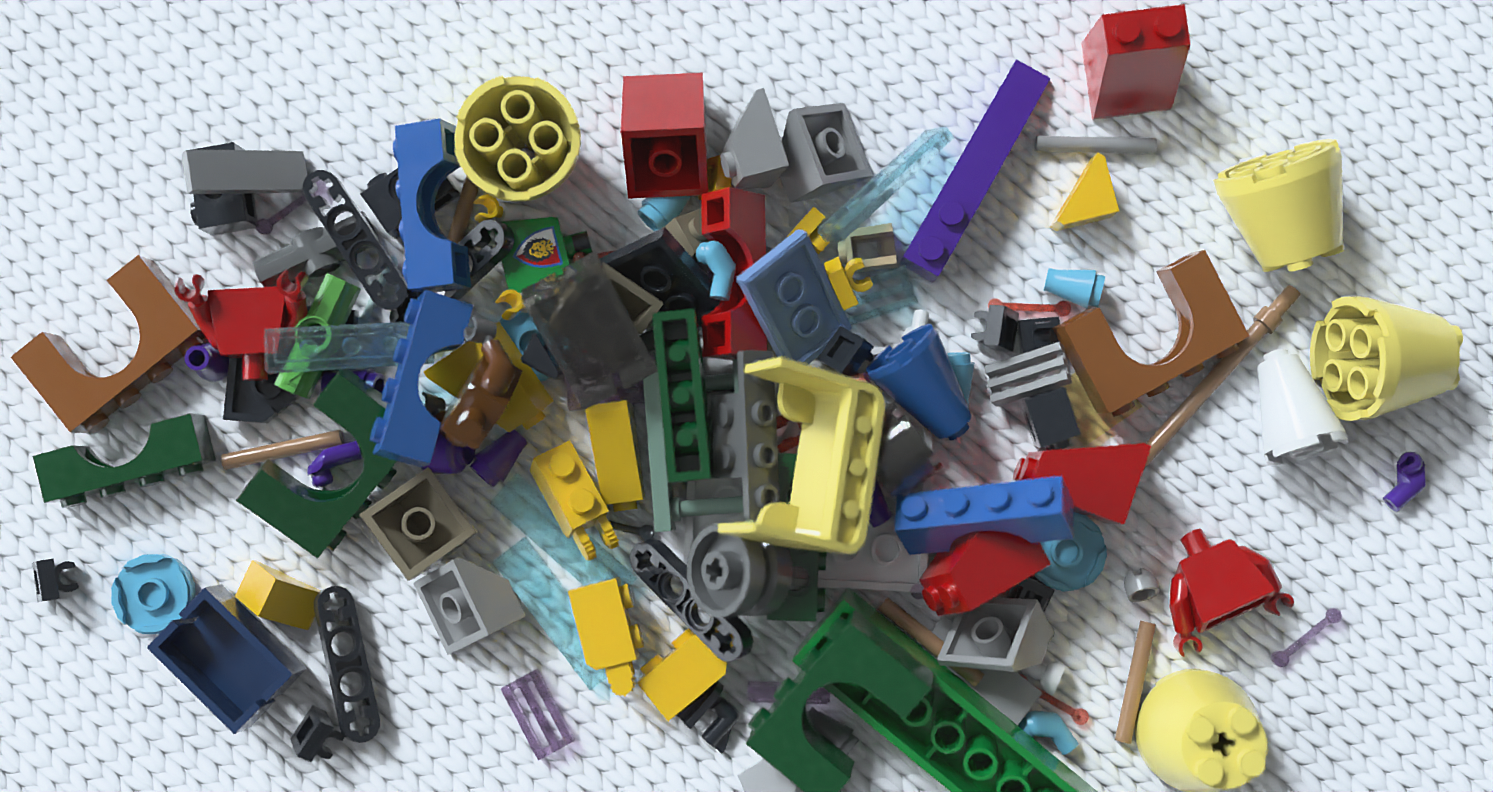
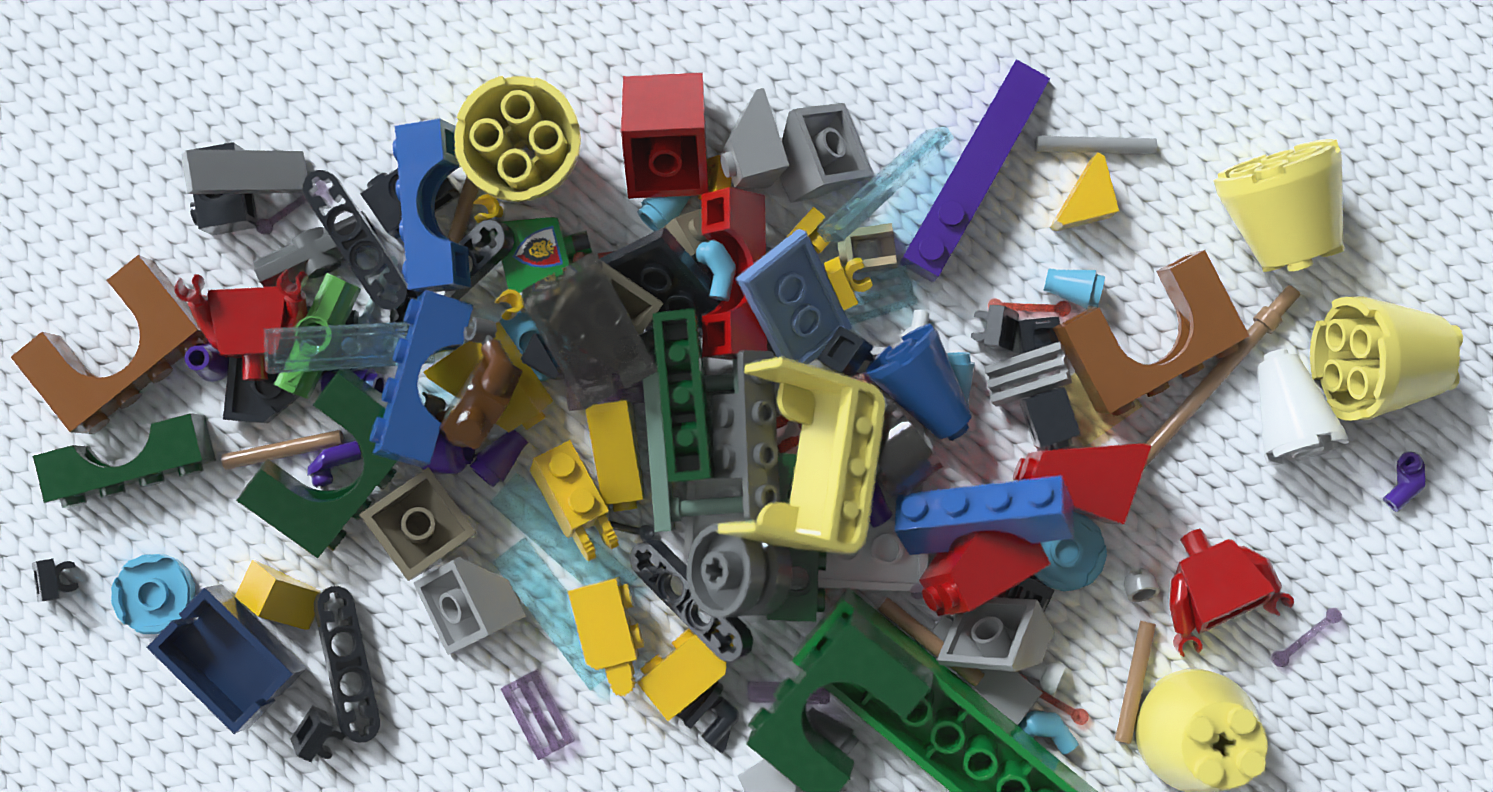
red slope [1081,4,1191,120] -> none

